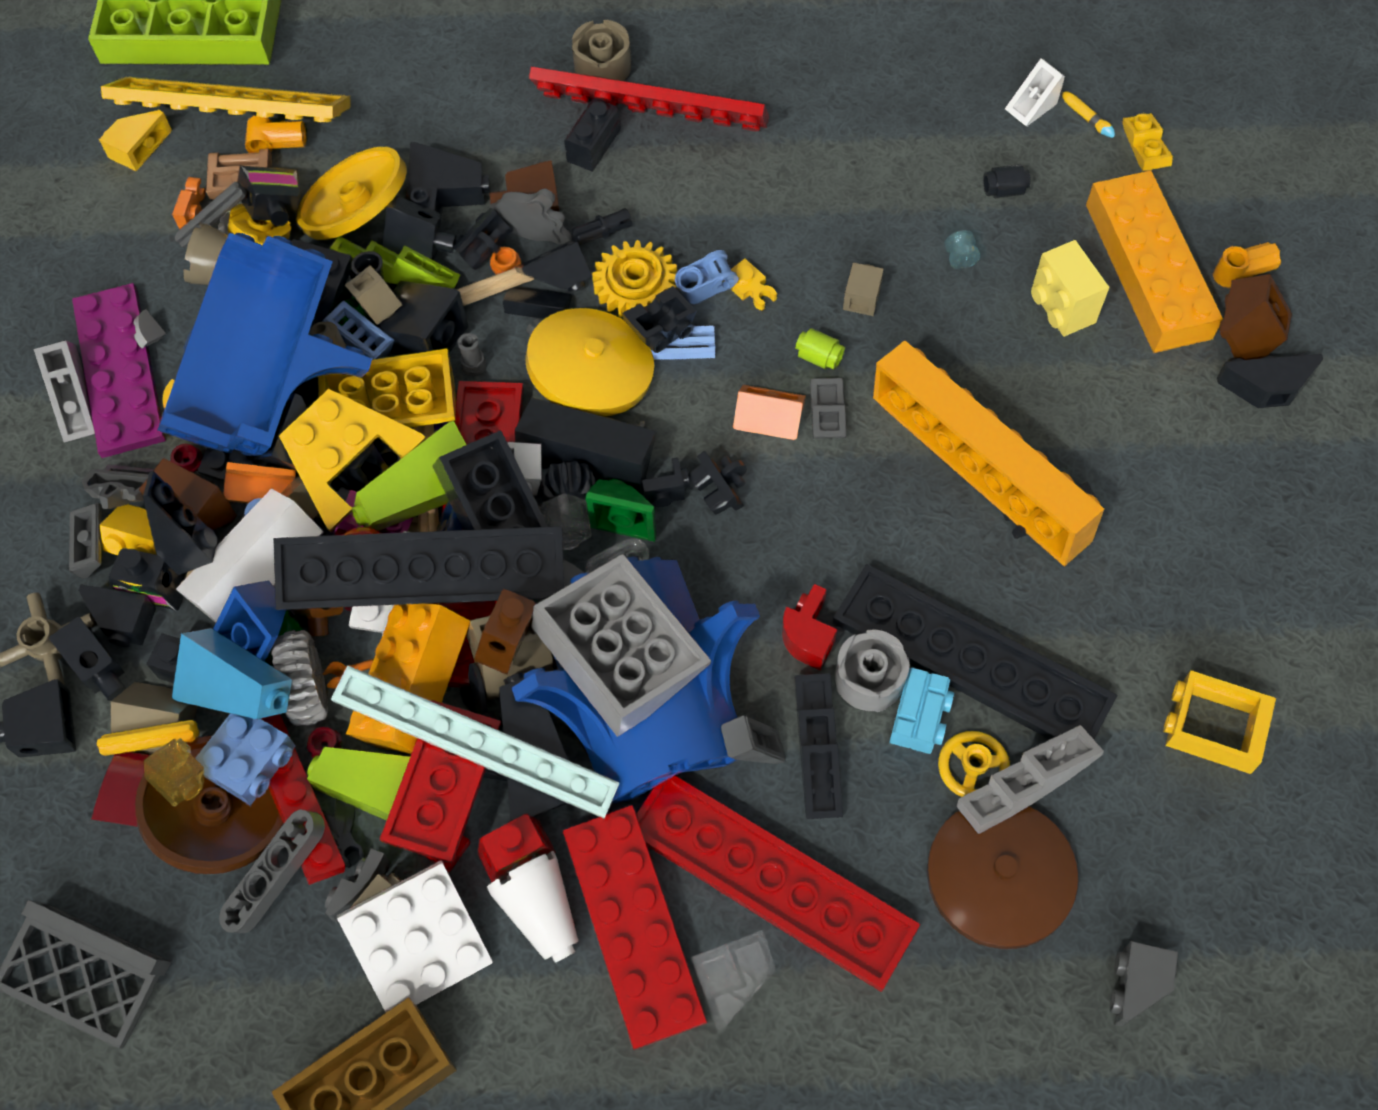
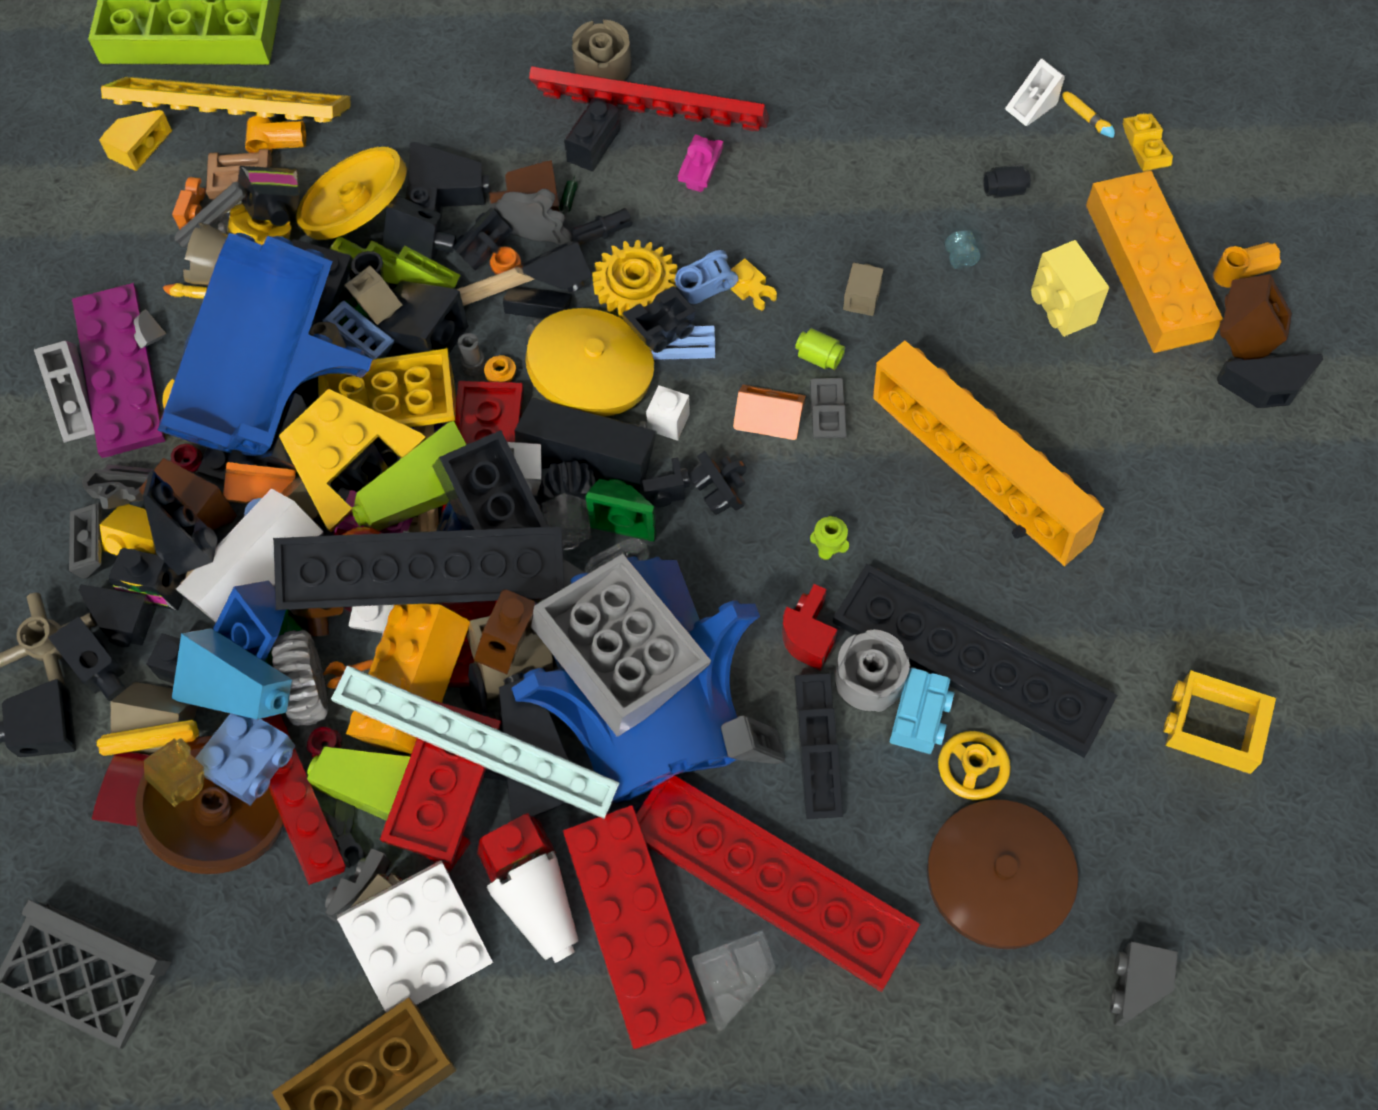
dark grey beam [219,810,325,934] -> none
light grey slope [957,725,1104,834] -> none
none -> yellow piece [163,283,207,299]
none -> light orange plate [484,355,516,382]
none -> dark green piece [559,176,578,214]
none -> white brick [646,386,690,441]
none -> dark pink hips [678,134,723,192]
none -> lime brick [810,516,849,560]

